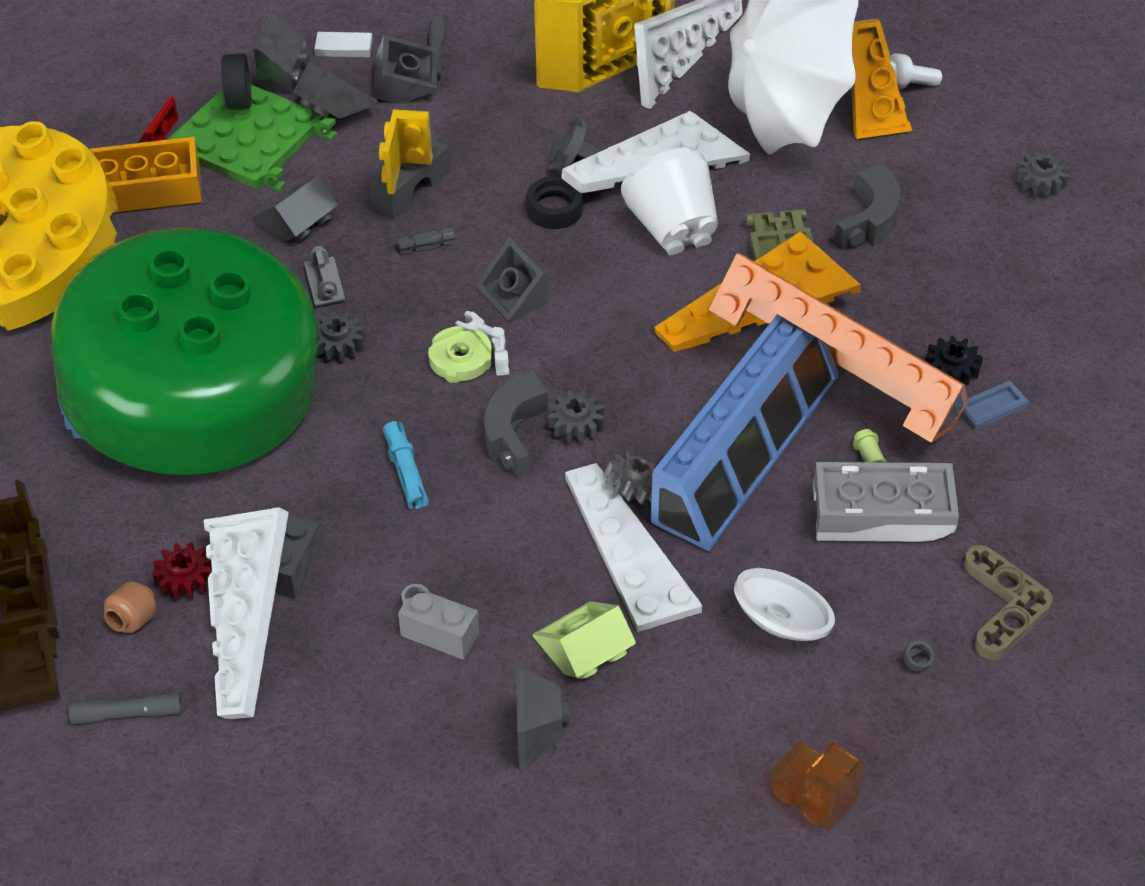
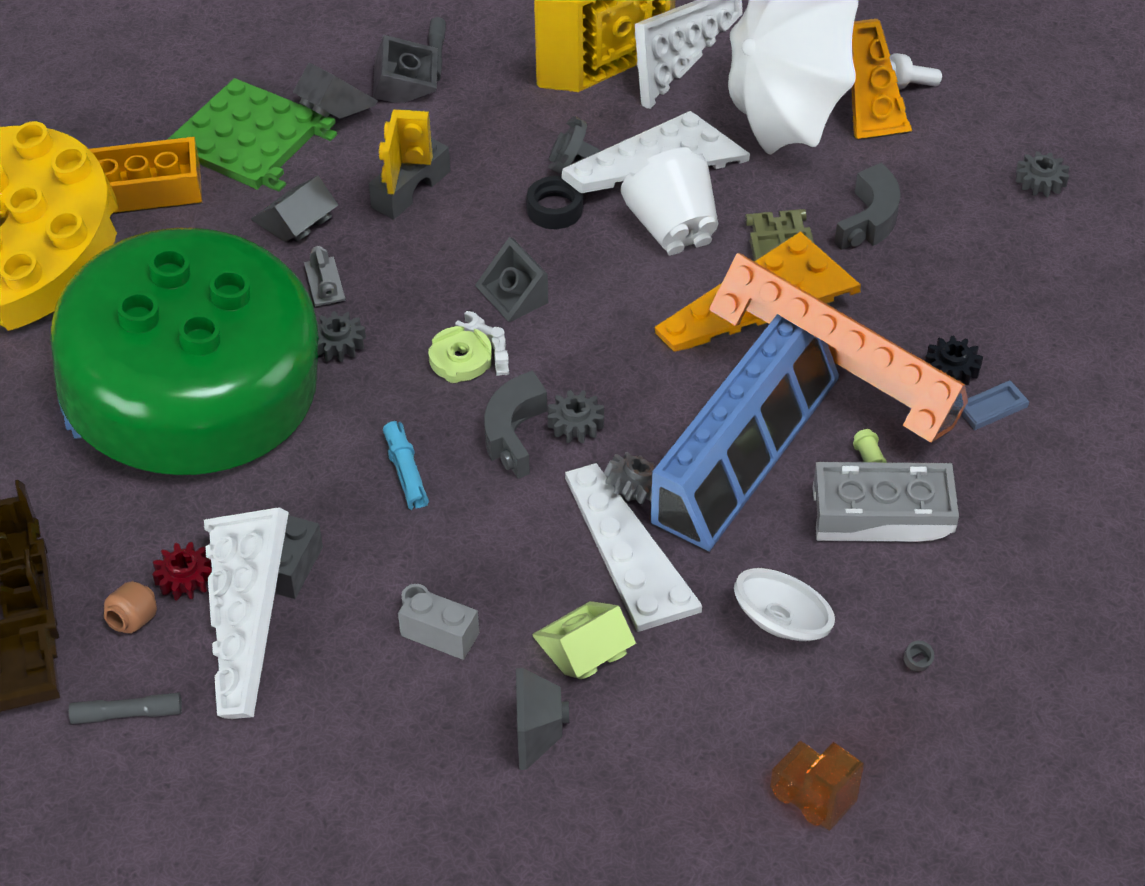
red slope [138,96,179,143] -> none
black tyre [221,53,252,109] -> none
flat silver slope [253,13,310,95] -> none
white tile [314,32,373,57] -> none
dark grey axle [396,227,456,255] -> none
dark tan beam [964,545,1053,660] -> none

